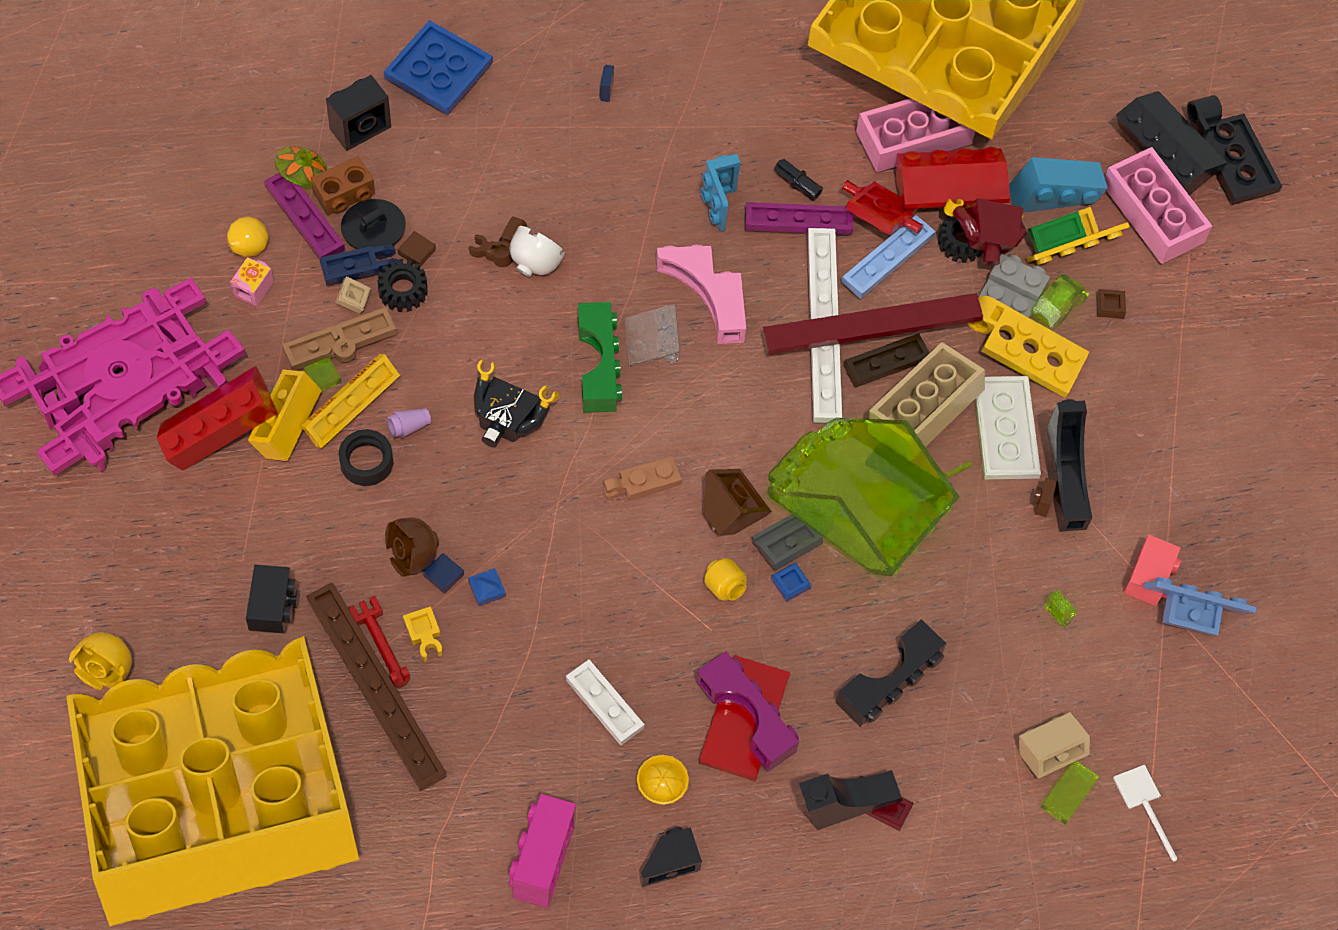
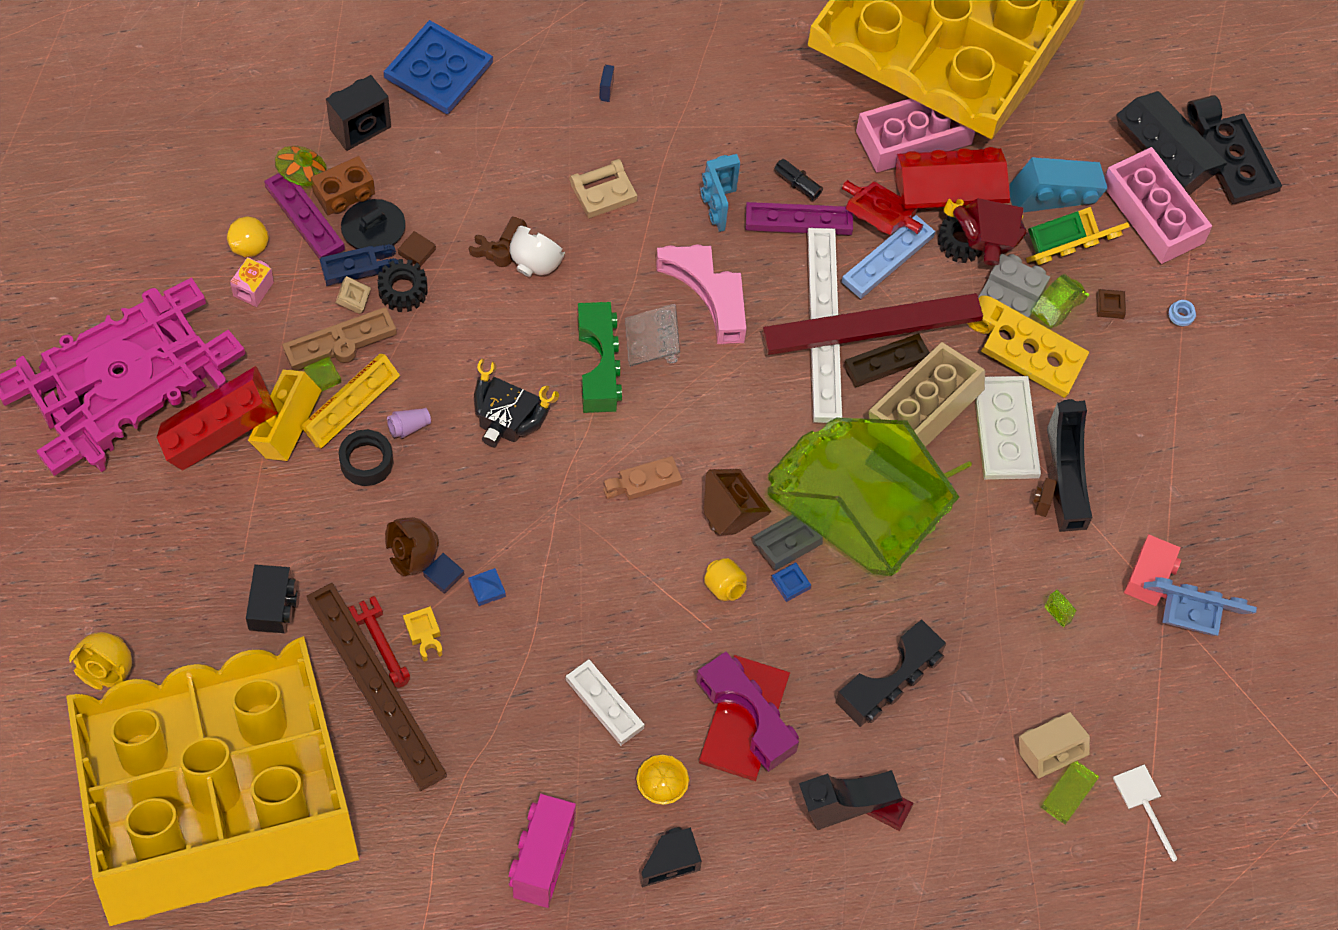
none -> tan plate [569,159,637,219]
none -> light blue plate [1168,300,1196,326]

